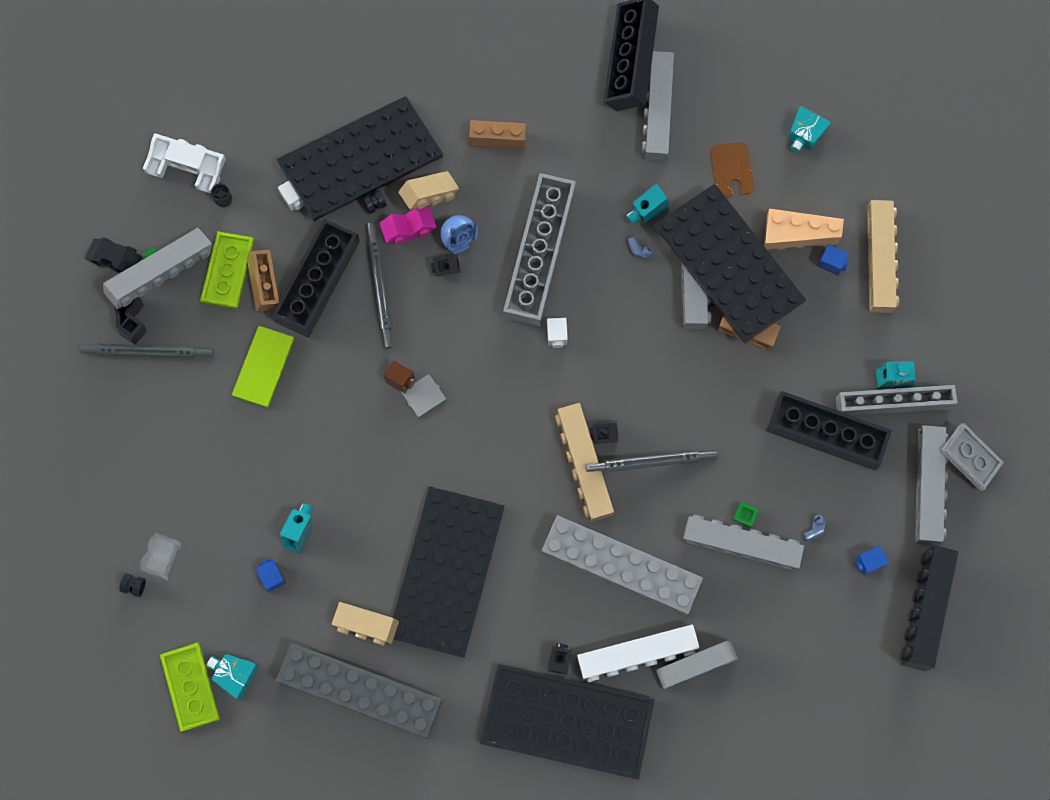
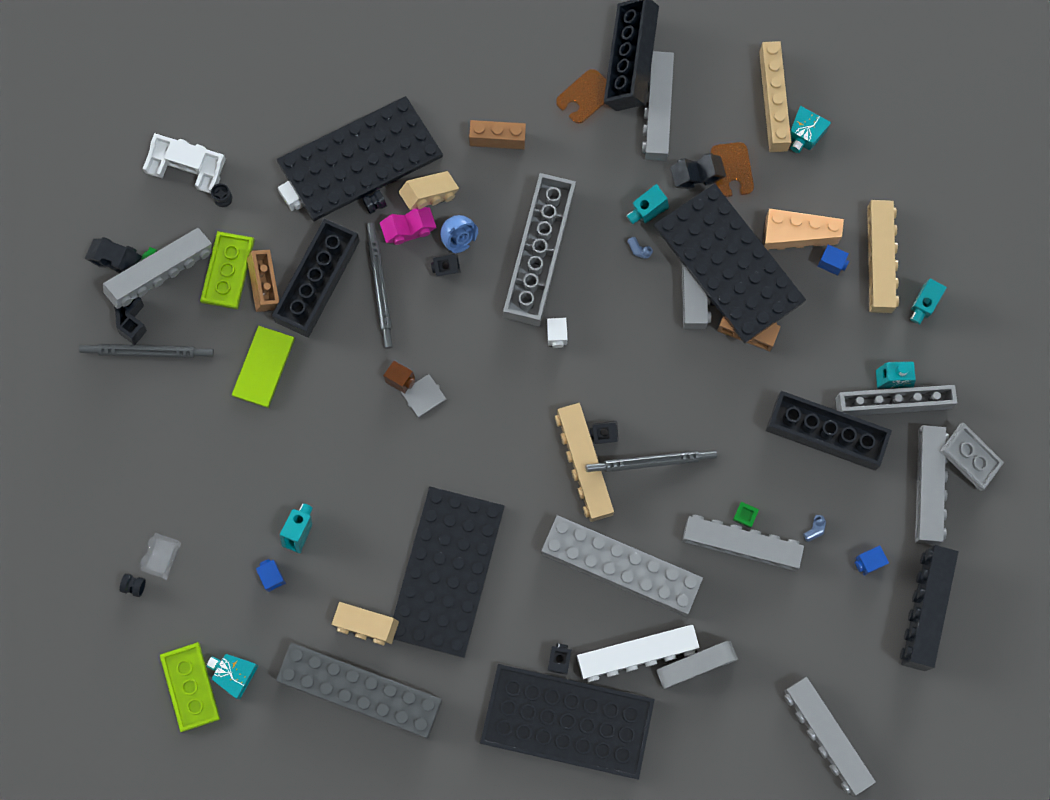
none -> clear orange piece [556,69,607,124]
none -> black brick [671,153,727,189]
none -> tan brick [759,41,791,152]
none -> light grey brick [784,677,876,796]
none -> teal torso [910,278,947,325]

